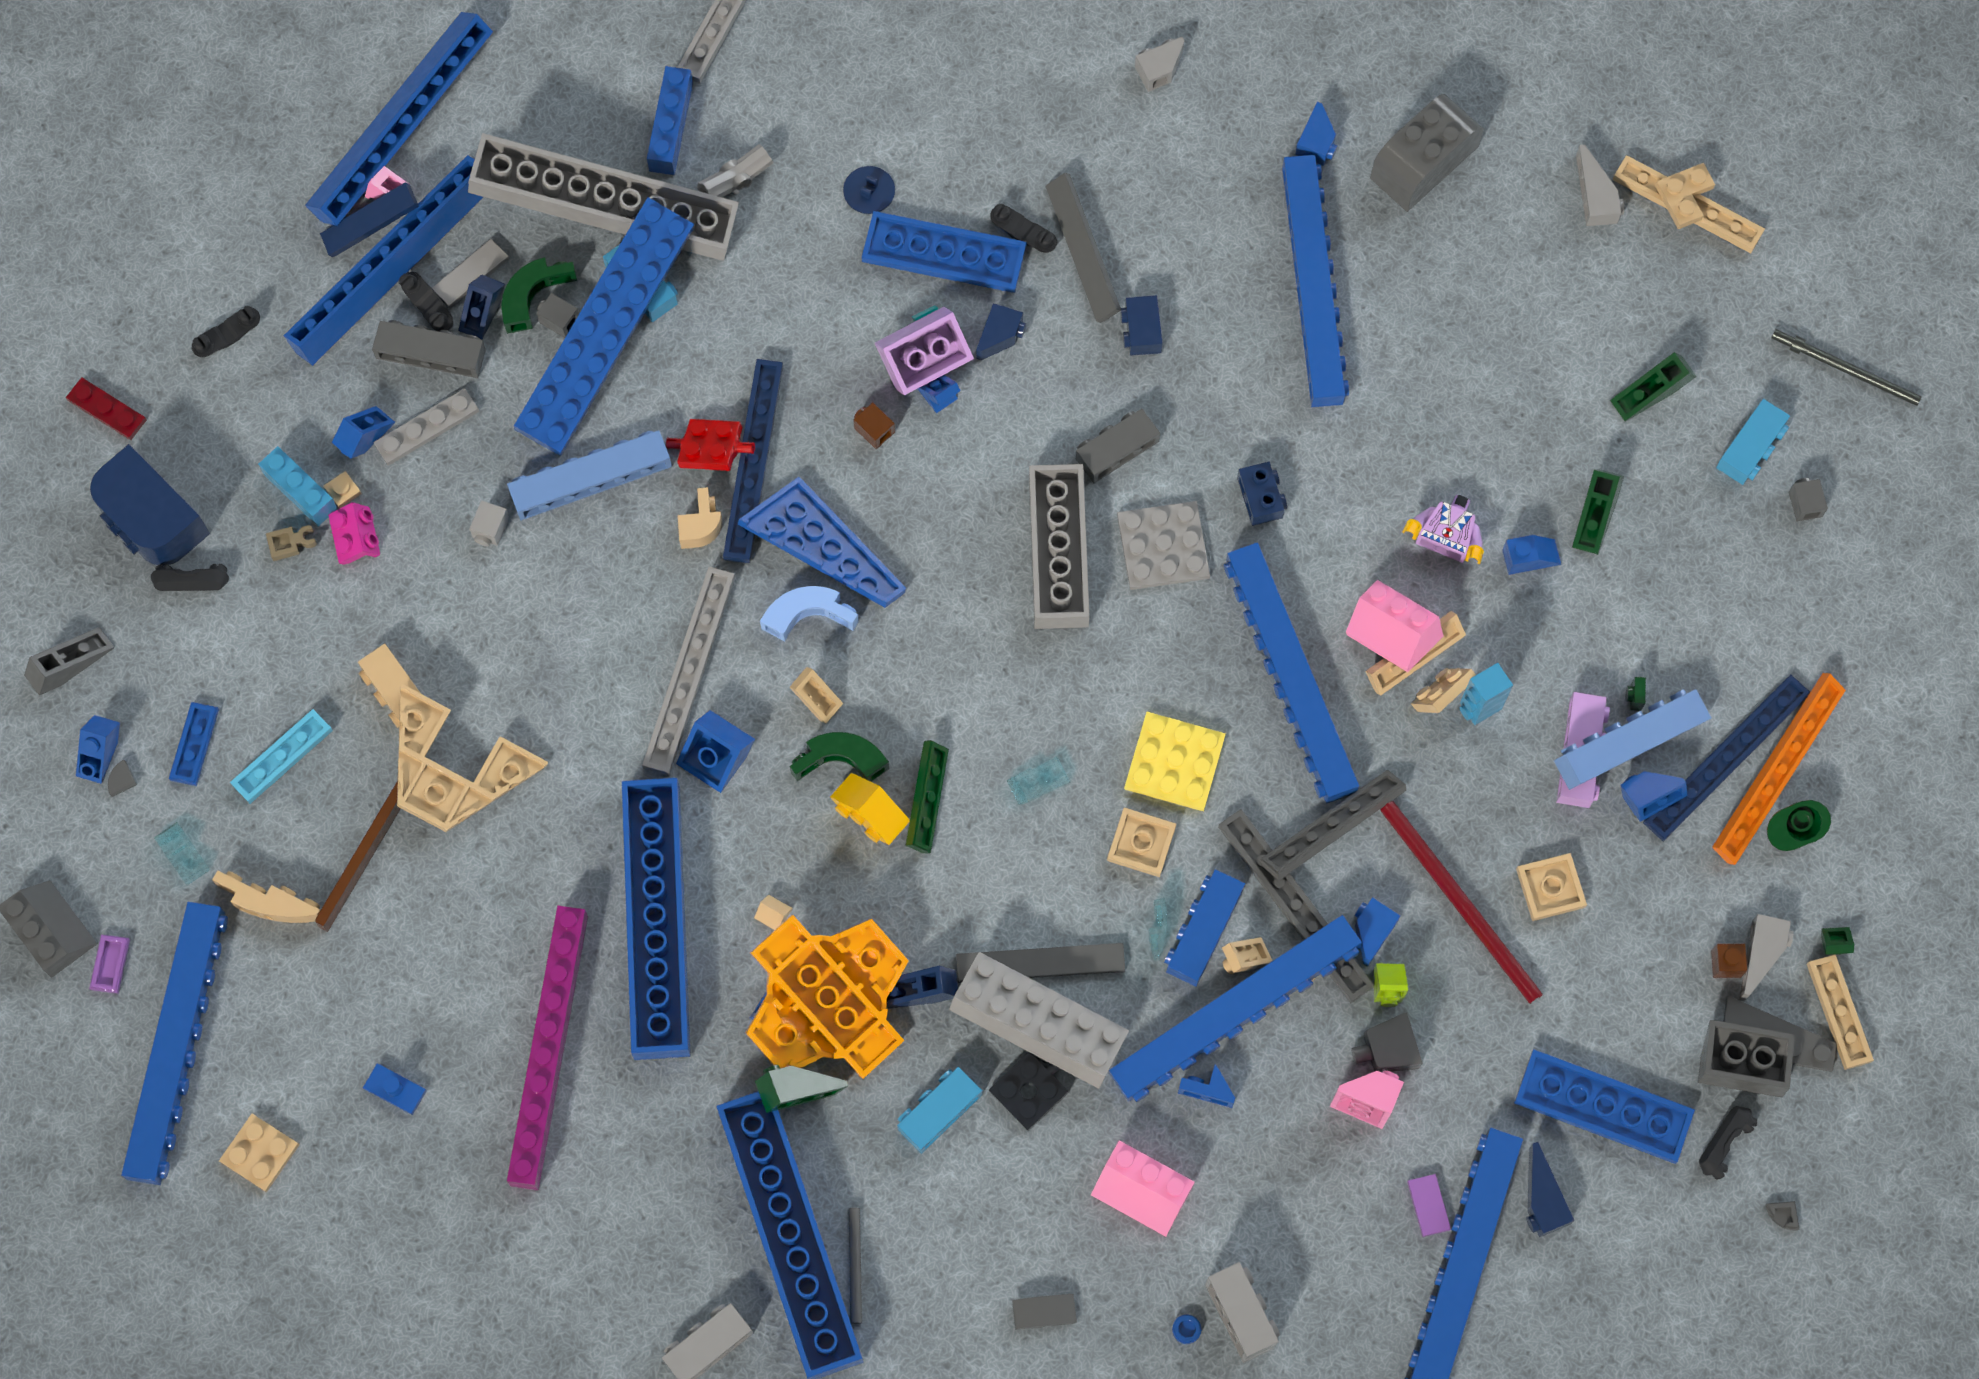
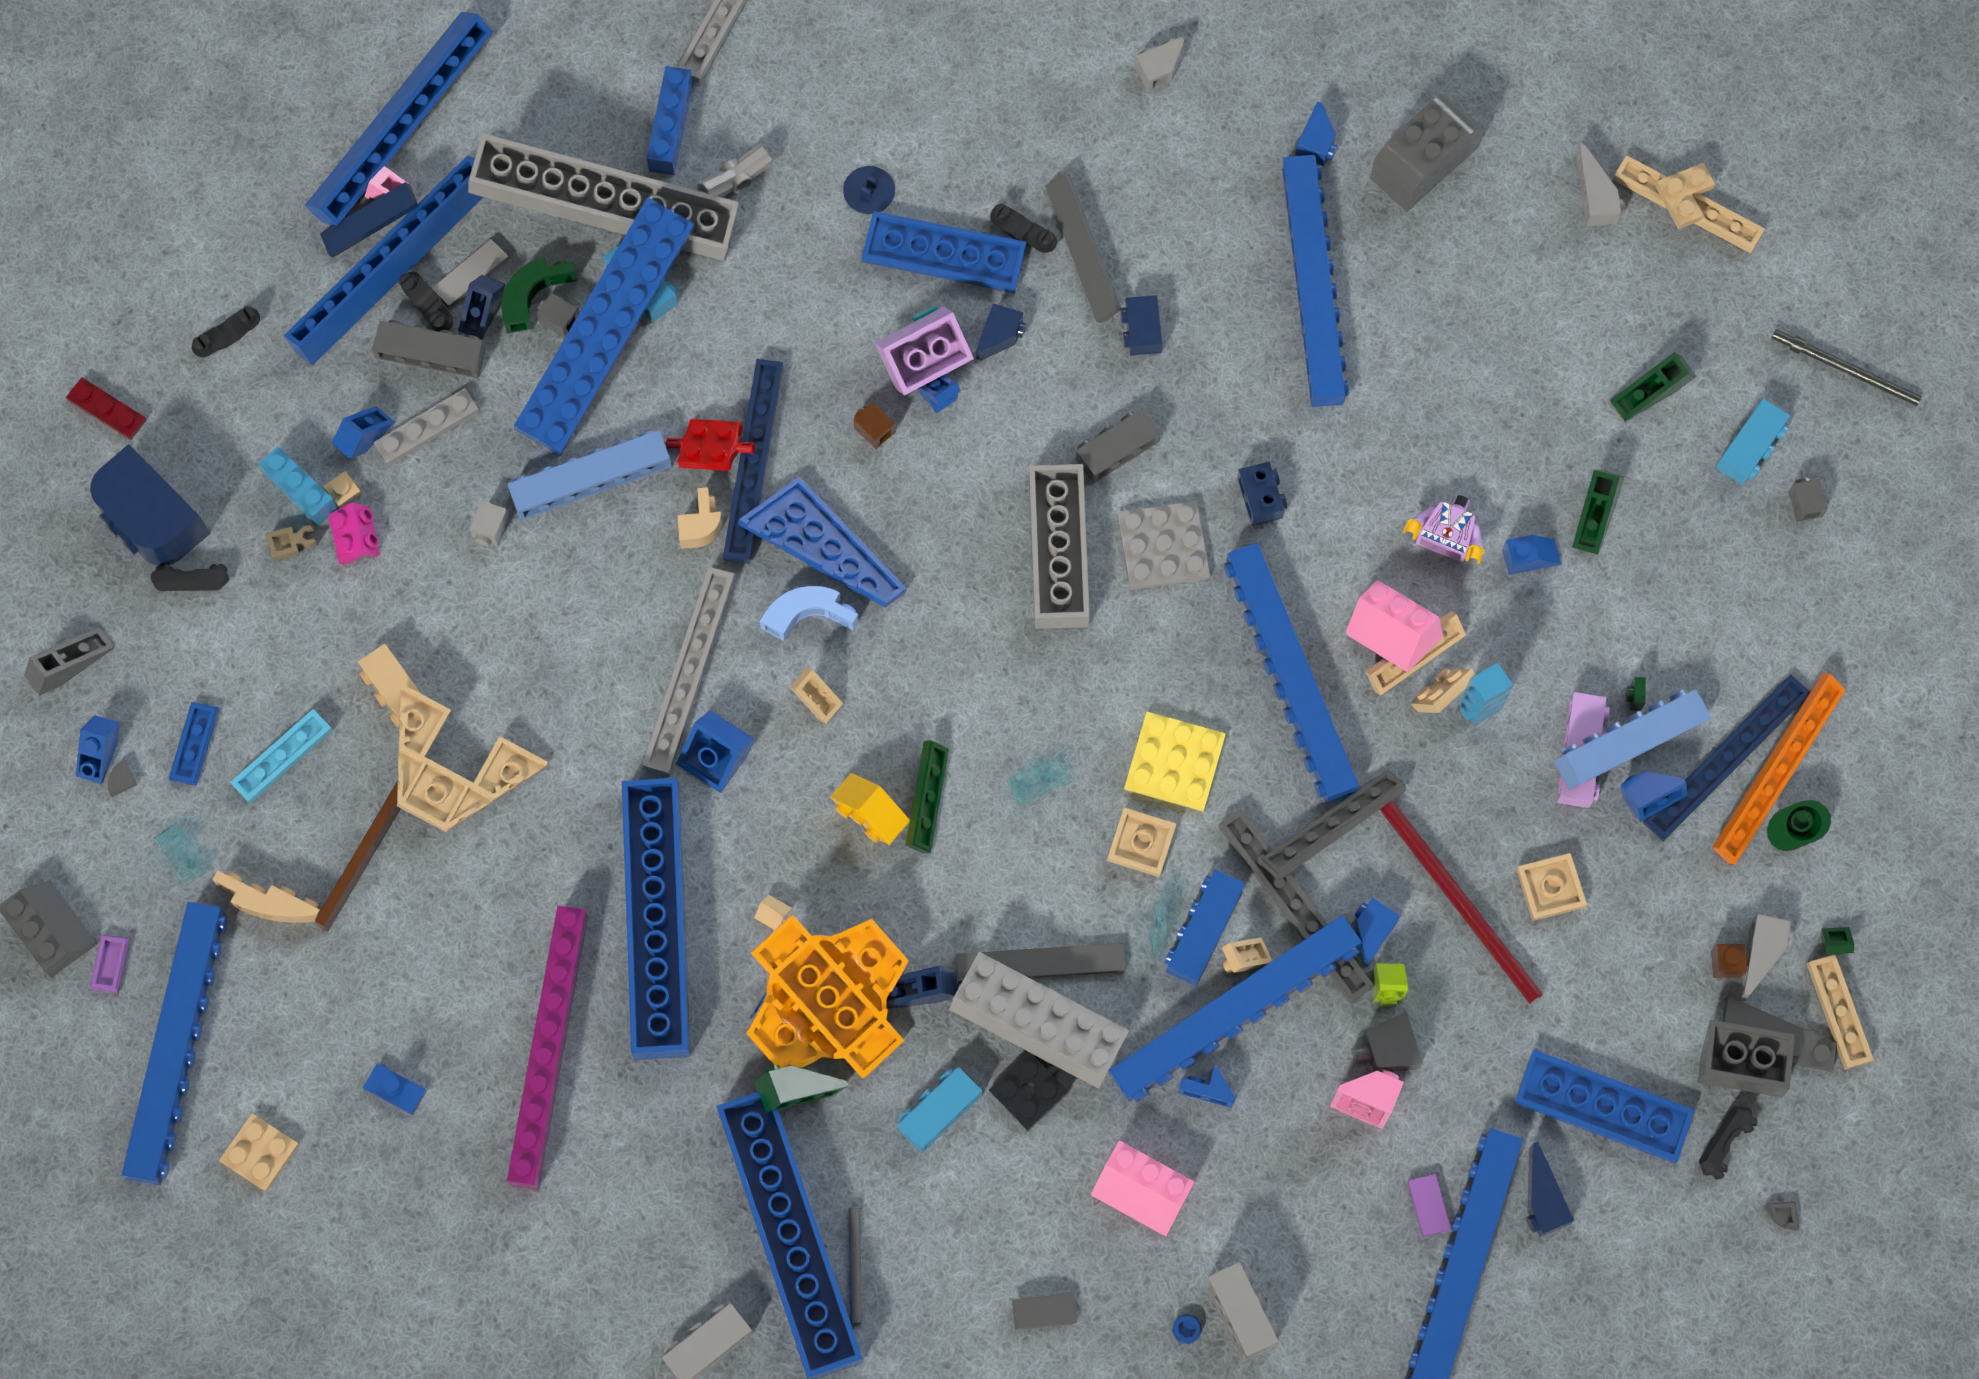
dark green arch [790,732,890,782] -> none

